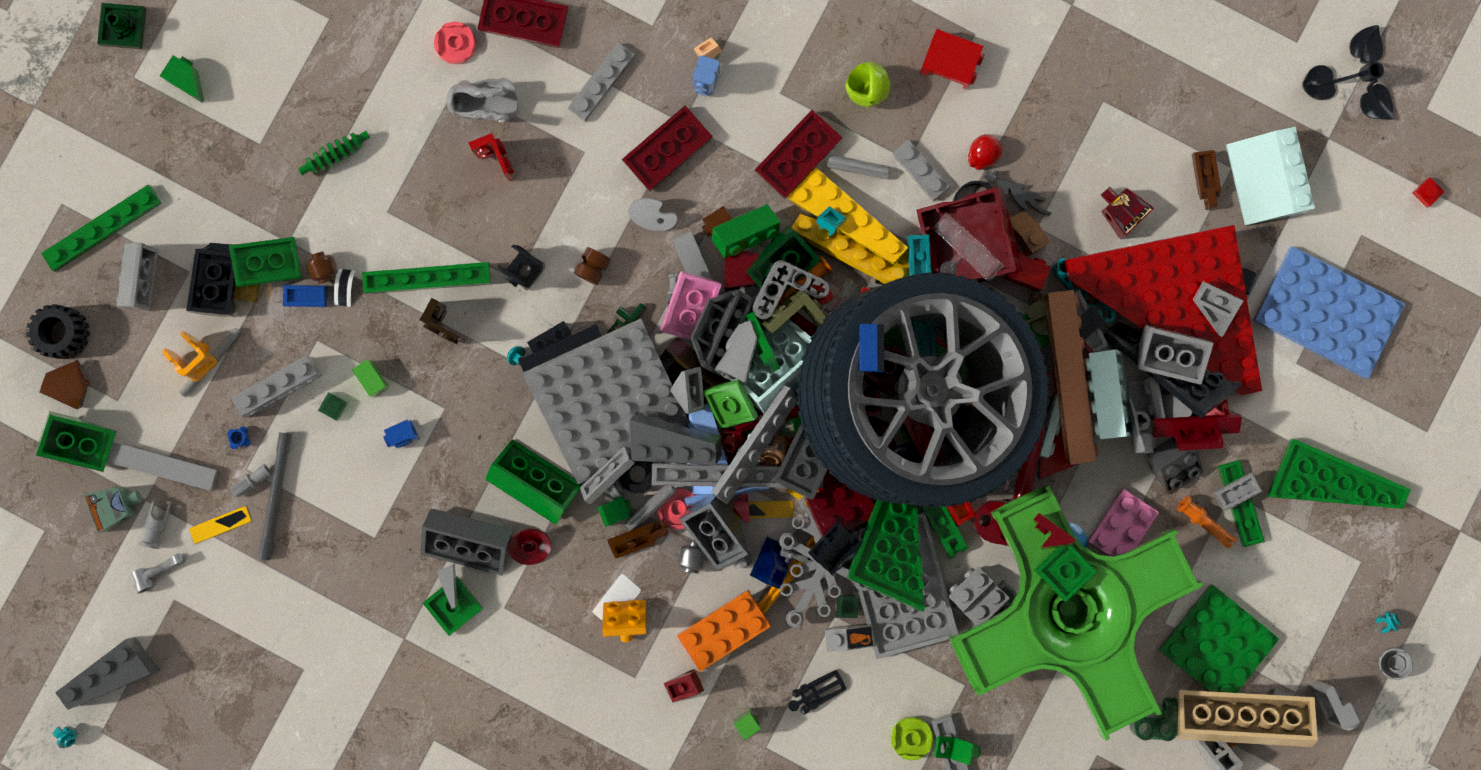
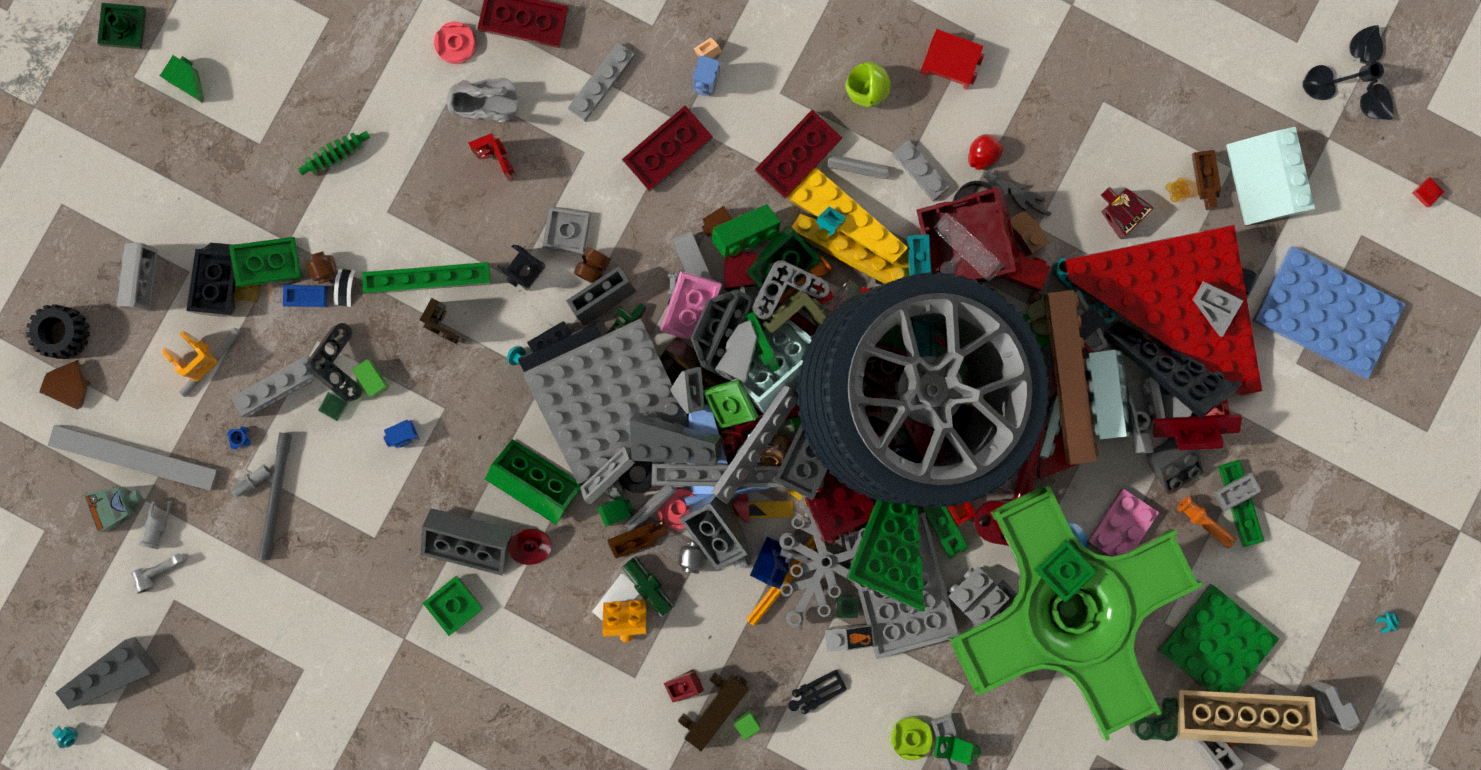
green slope [36,411,116,472] -> none
green plate [41,185,162,272] -> none
yellow sticker [189,506,251,544] -> none
light grey piece [436,564,458,609] -> none
light grey piece [628,197,677,231] -> none
orange plate [677,589,772,672] -> none
black hinge [808,521,862,576] -> none
blue tile [859,324,884,372] -> none
dark red slope [1033,513,1076,550] -> none
light grey slope [1137,325,1213,384] -> none
green wing [1267,439,1411,509] -> none
light grey hair [1378,647,1413,680] -> none
none -> black beam [307,323,362,402]
none -> light grey tile [542,206,591,255]
none -> dark grey brick [566,266,636,325]
none -> dark green piece [621,556,675,617]
none -> dark brown brick [678,672,749,752]
none -> clear yellow plate [1165,178,1190,202]

